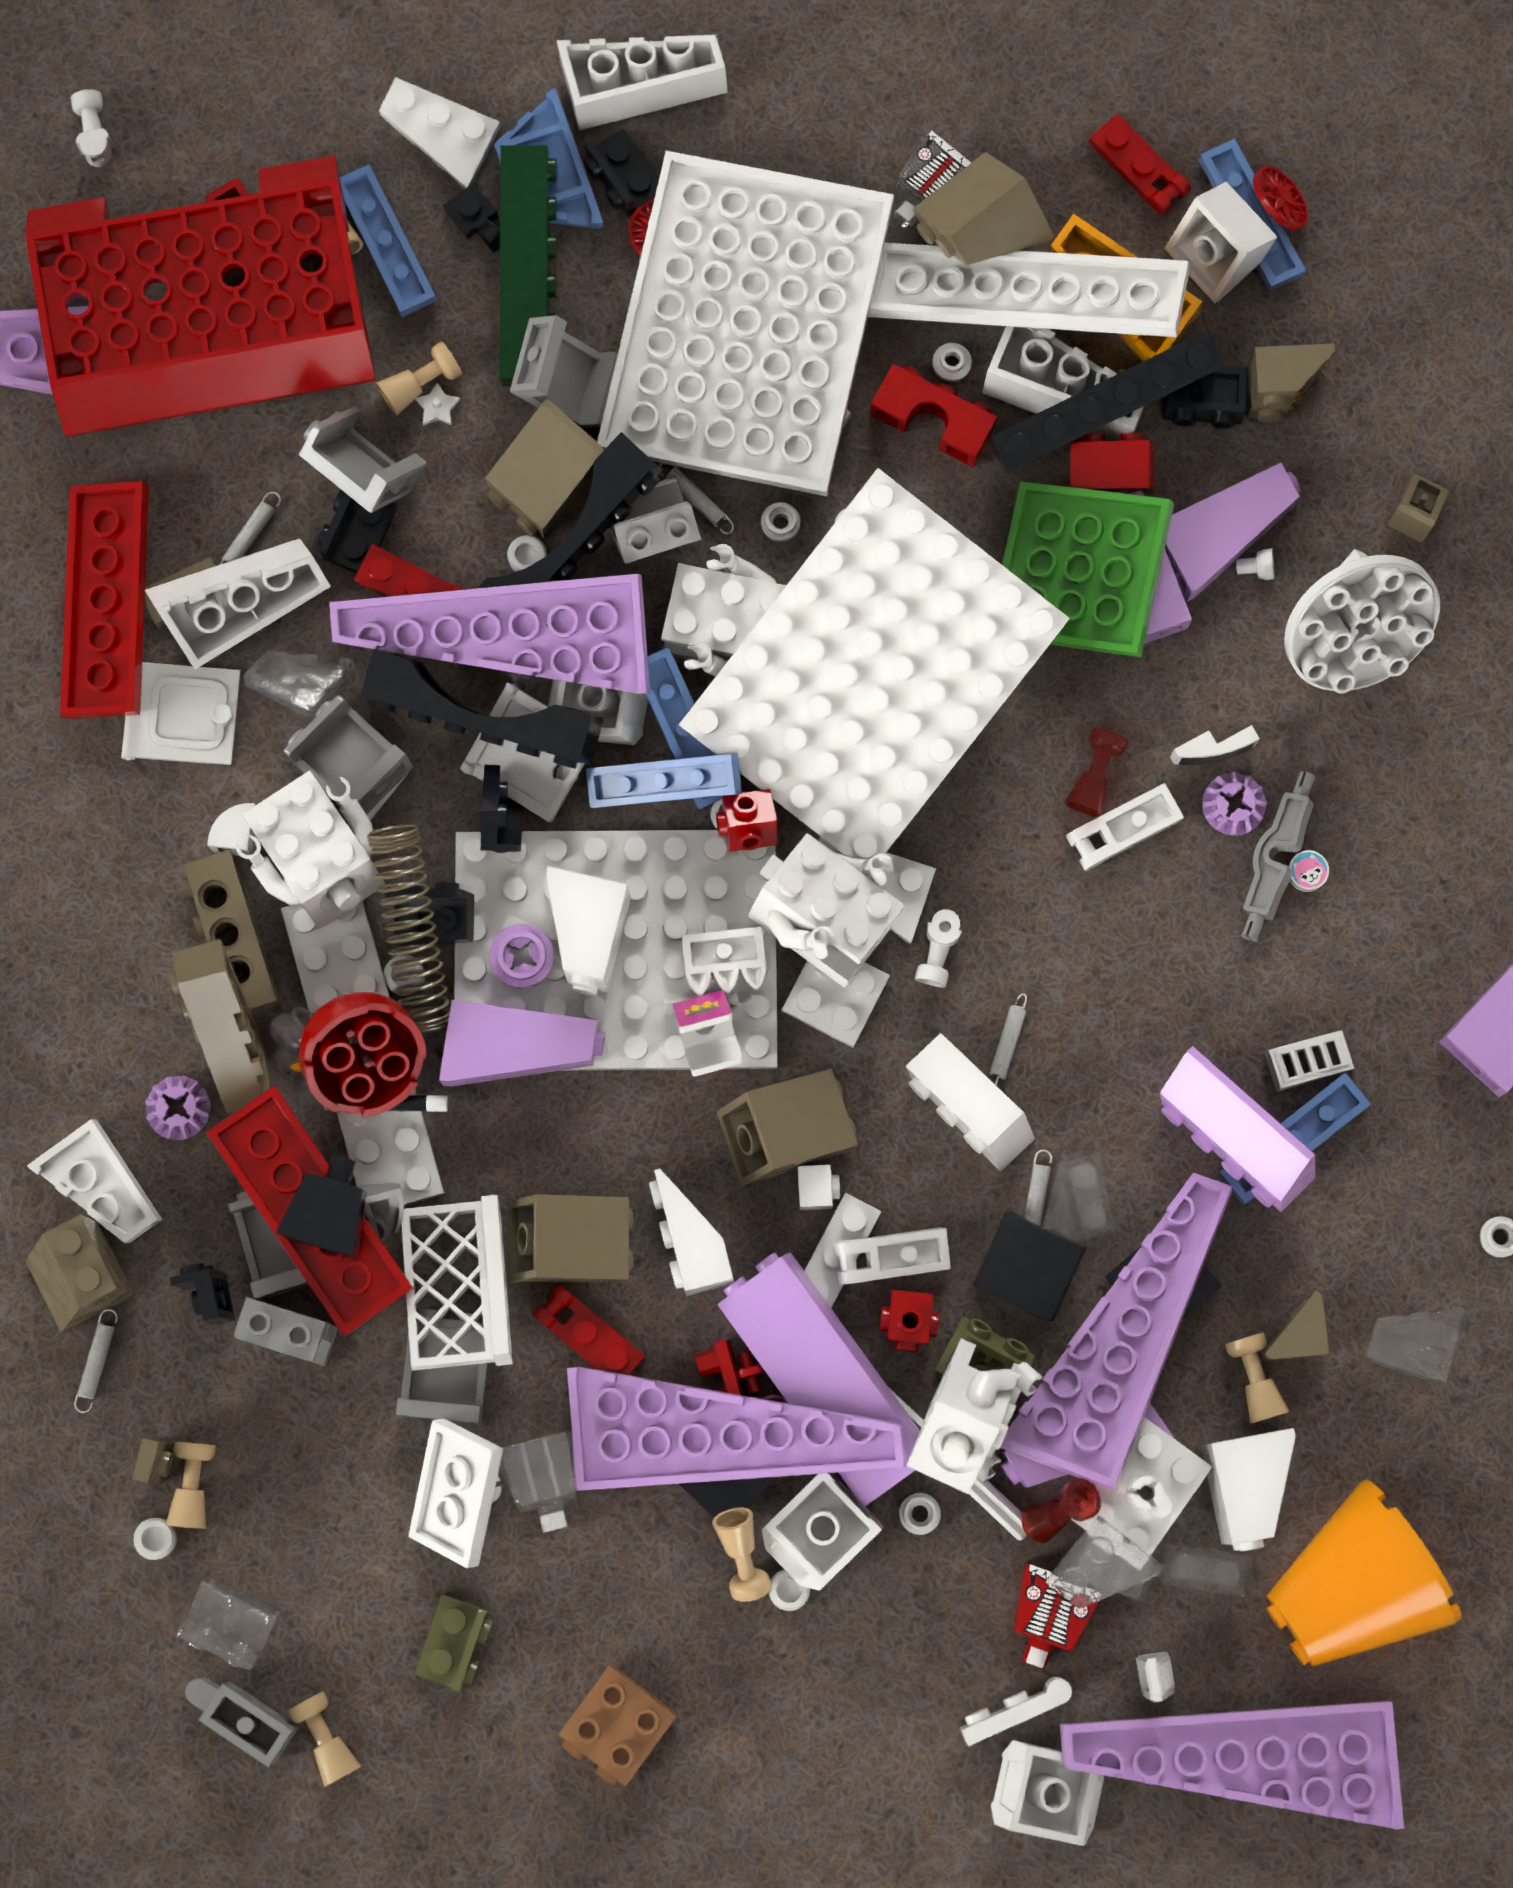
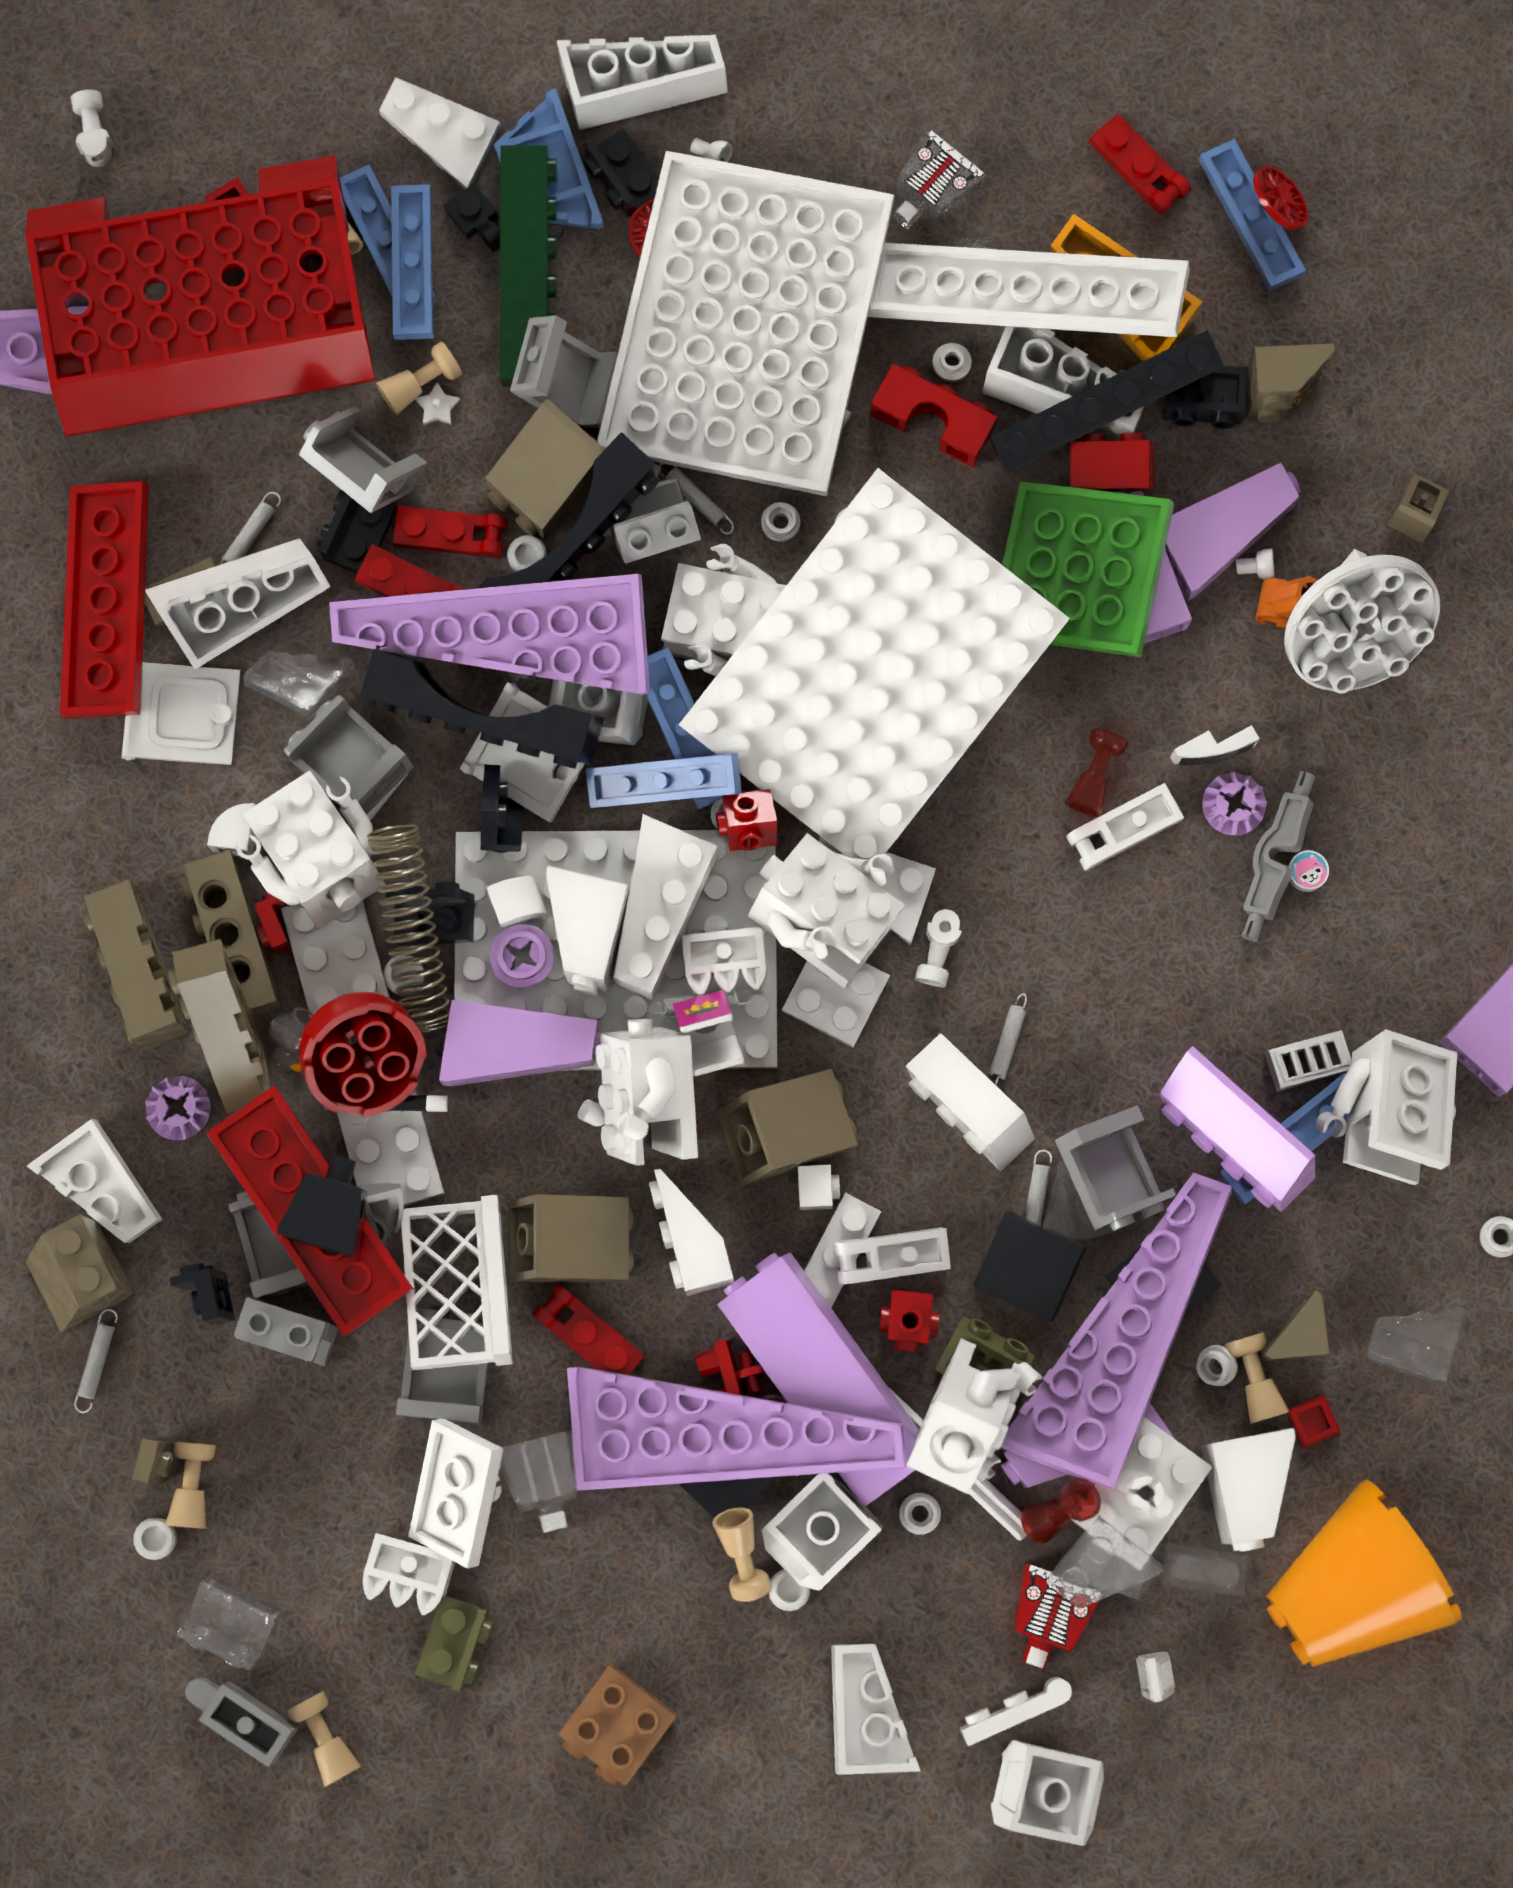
dark tan slope [913,152,1055,265] -> none
lavender wing [1060,1701,1404,1829] -> none
white slope [1164,182,1277,303] -> none
none -> dark tan wedge [82,880,190,1051]
none -> red bracket [254,892,292,954]
none -> white plate [363,1533,455,1615]
none -> medium blue plate [391,184,434,340]
none -> red plate [393,505,507,559]
none -> white brick [486,875,548,930]
none -> white torso [578,1019,698,1166]
none -> white wedge [614,814,718,1001]
none -> white piece [690,138,733,162]
none -> white wing [831,1644,921,1775]
none -> light grey panel [1055,1105,1176,1231]
none -> white plate [1197,1345,1237,1386]
none -> orange piece [1255,576,1318,628]
none -> red tile [1286,1394,1341,1449]
none -> white torso [1315,1029,1457,1185]

